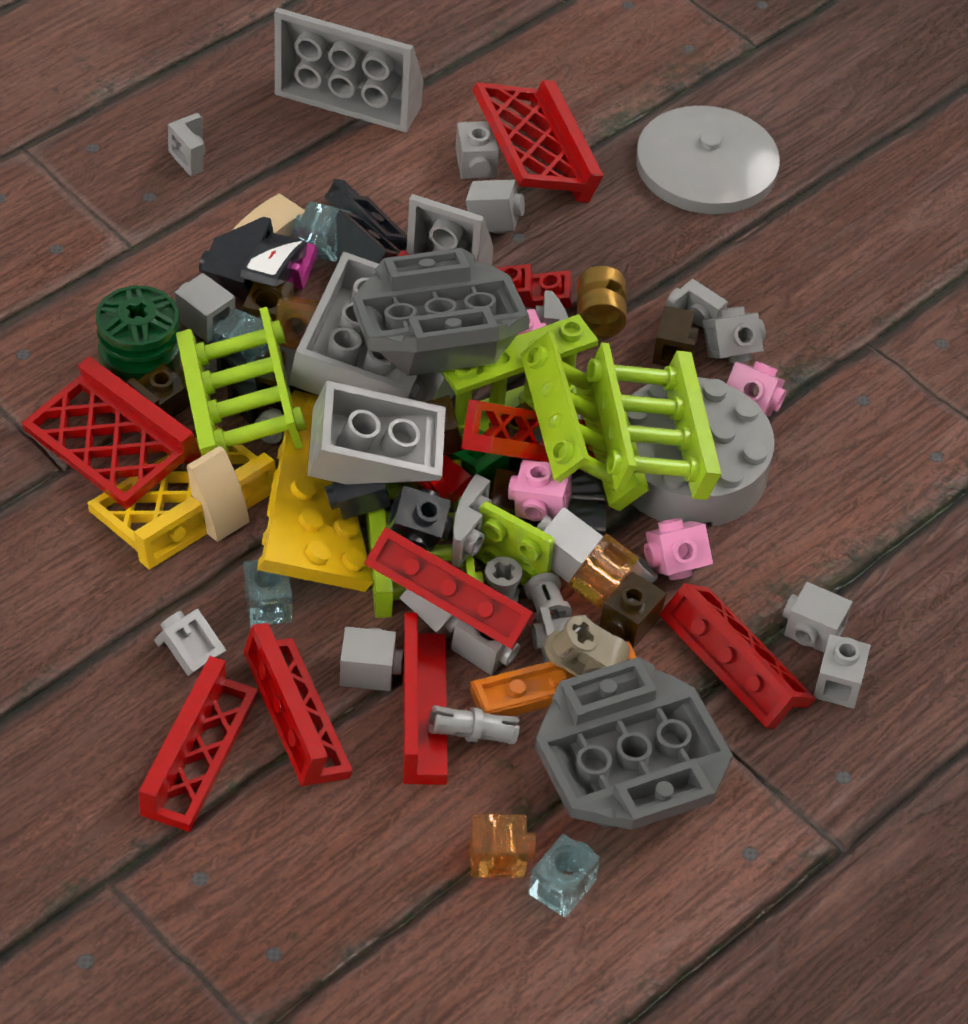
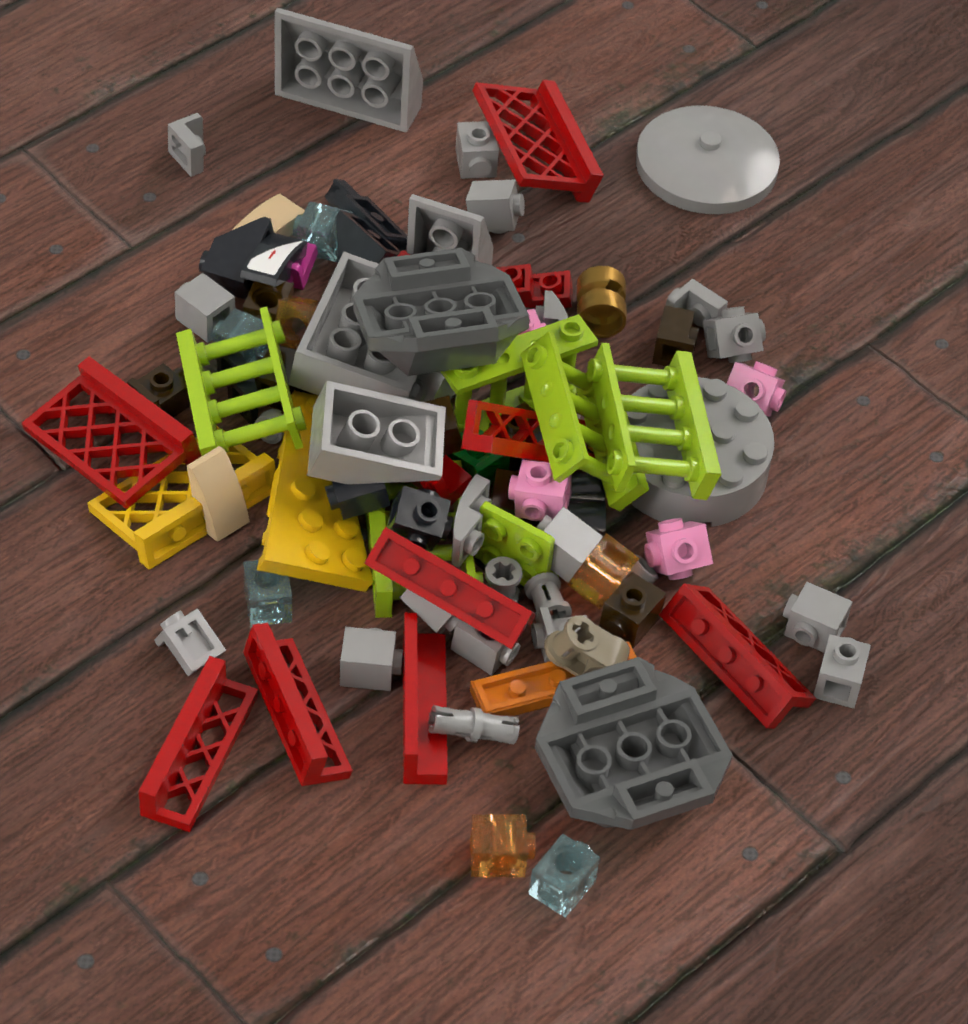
dark green wheel [96,285,181,383] -> none

